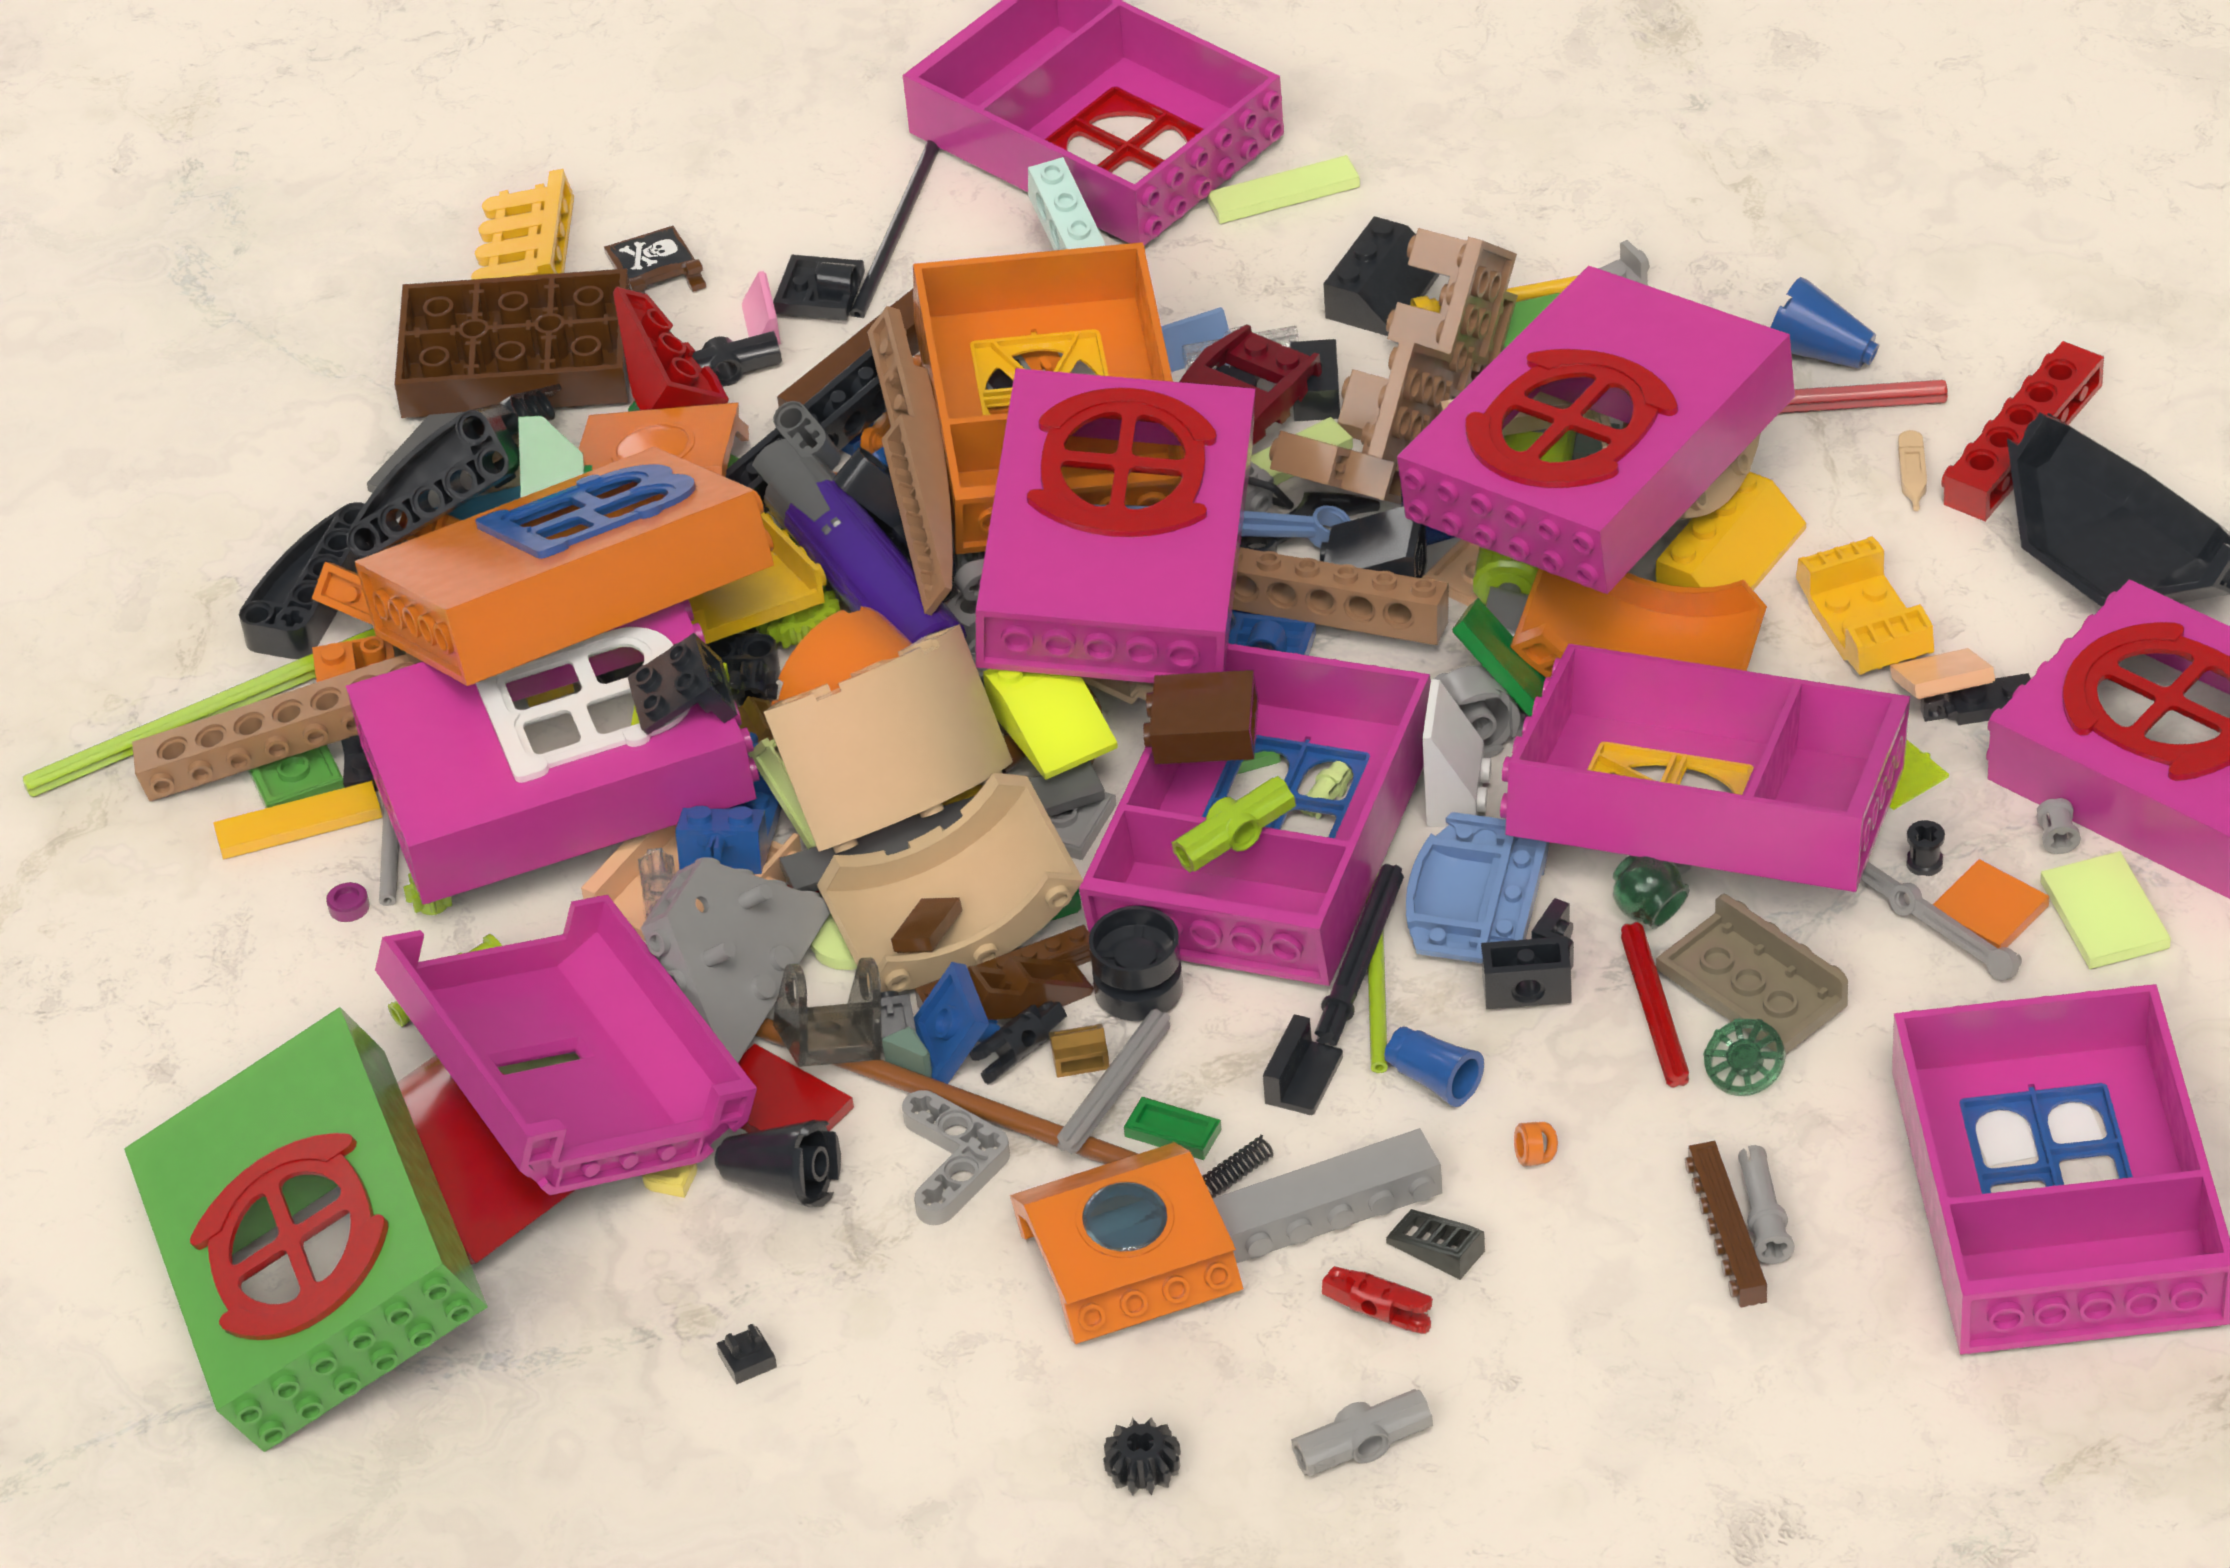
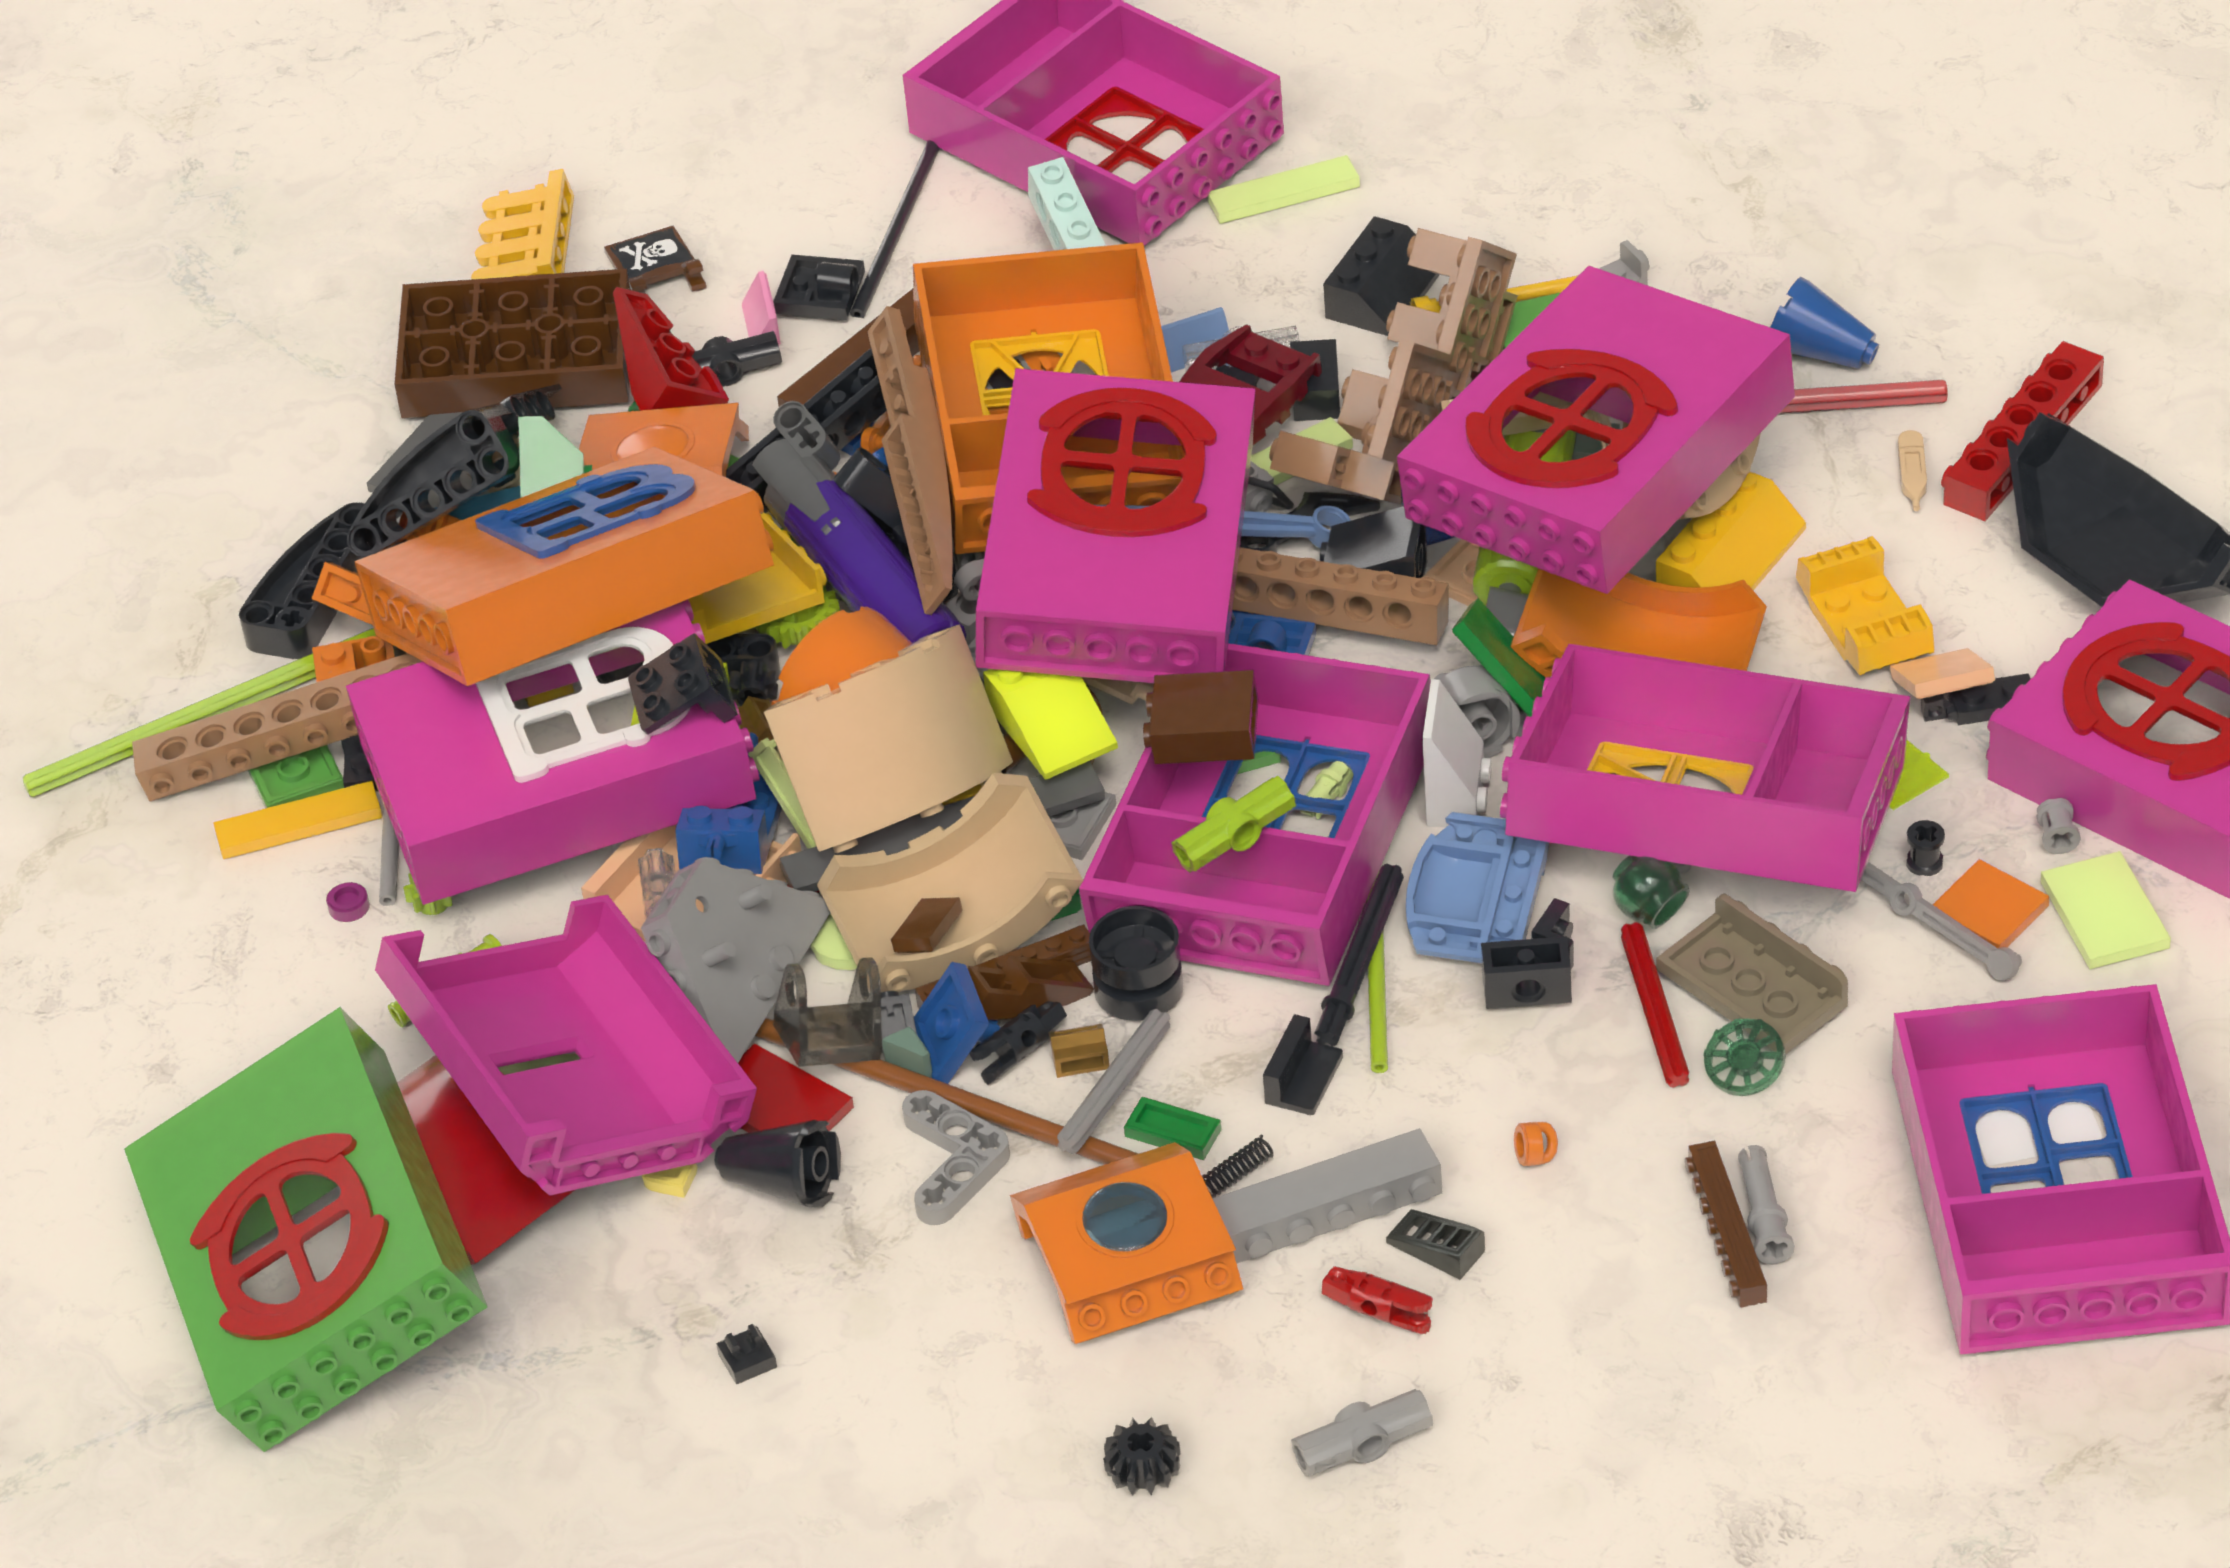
blue plant [1384,1026,1484,1107] -> none

